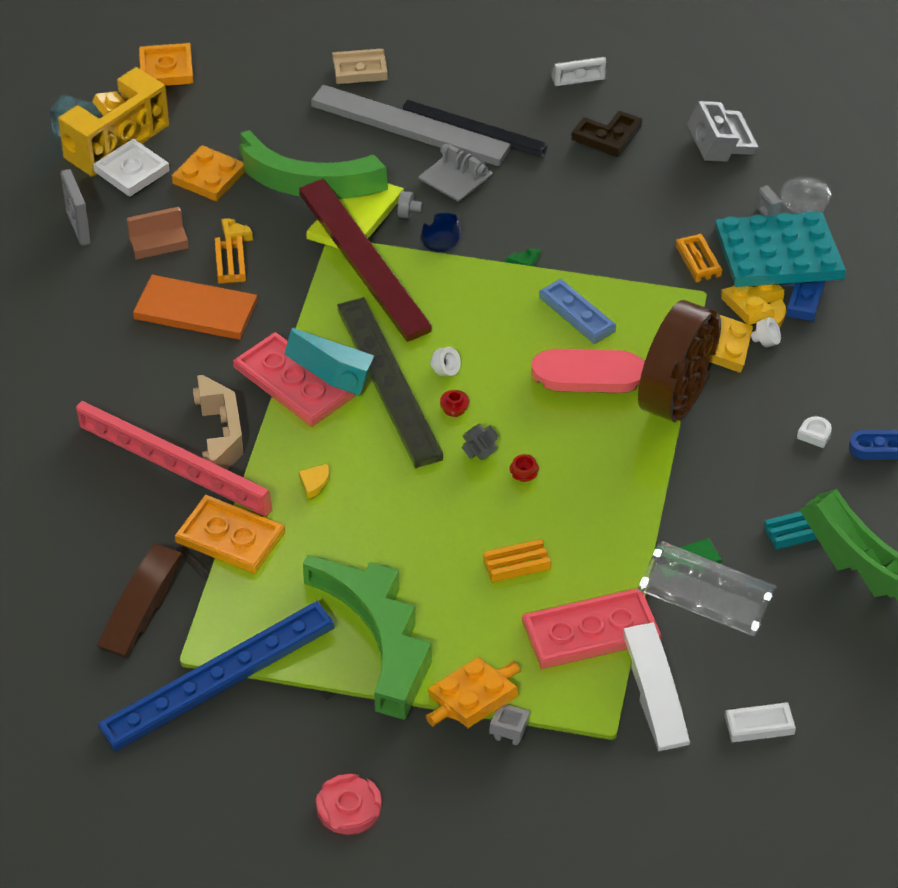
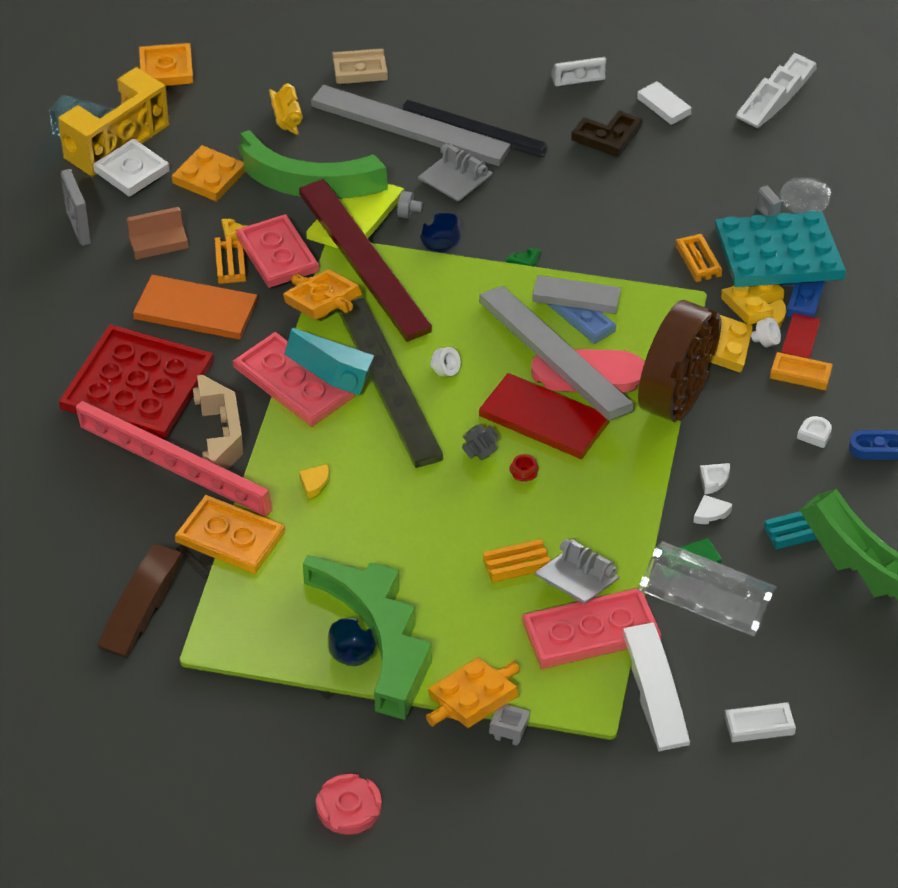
yellow plate [92,92,125,116] -> none
blue tile [98,600,335,752] -> none
red plate [440,390,469,417] -> none
light grey brick [687,101,758,162] -> none
none -> red plate [59,324,214,440]
none -> coral tile [236,214,319,288]
none -> yellow hinge [269,84,303,135]
none -> light orange plate [283,269,361,320]
none -> hair [327,618,376,667]
none -> light grey tile [479,286,633,420]
none -> red tile [479,373,610,460]
none -> light grey tile [532,275,621,314]
none -> light grey hinge [534,539,619,604]
none -> white tile [637,81,692,125]
none -> white tile [693,495,732,524]
none -> white tile [699,463,730,494]
none -> white slope [736,53,817,128]
none -> light orange tile [770,352,833,391]
none -> red tile [781,313,821,359]

